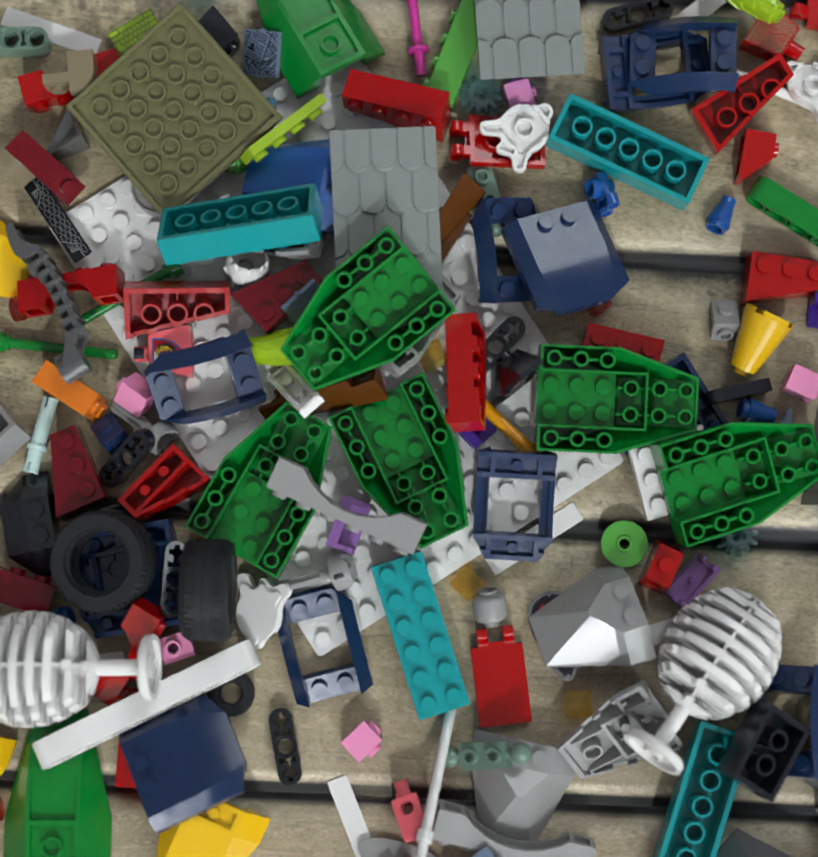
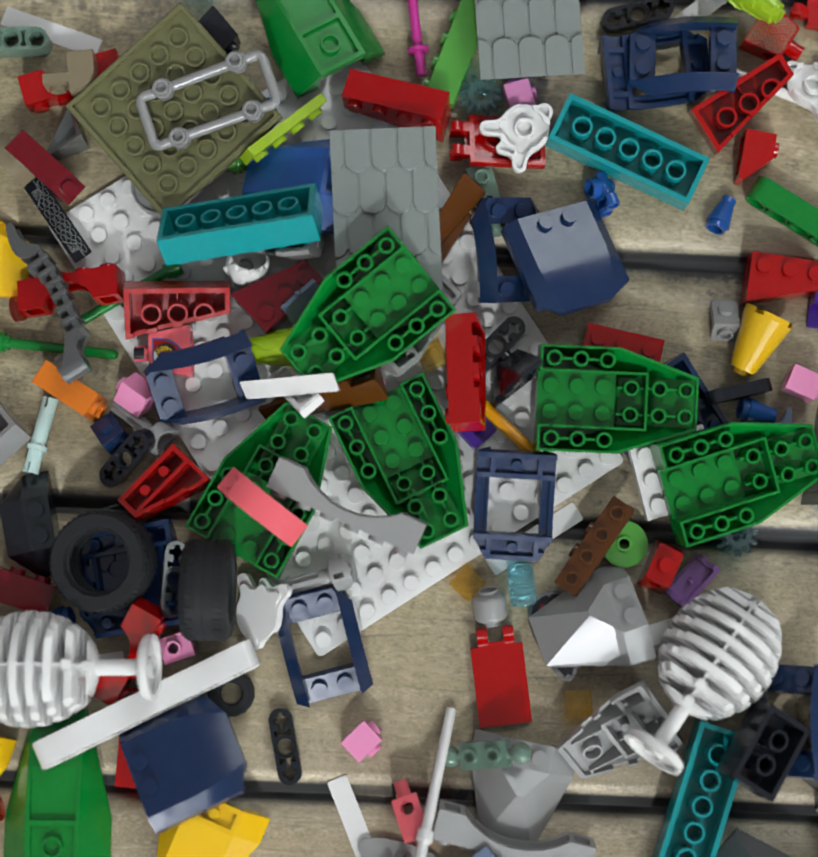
dark red wedge [50,425,110,519] -> none
lime tile [107,8,159,56] -> none
sand blue piece [243,28,282,79] -> none
medium lavender hinge [326,495,371,555] -> none
teal brick [370,550,470,721] -> none
clear red tile [587,300,613,318] -> none
none -> light grey bar [136,50,281,151]
none -> coral arch [217,467,308,547]
none -> white sticker [240,373,339,399]
none -> clear light blue gear [507,563,537,607]
none -> reddish brown bracket [554,496,635,597]

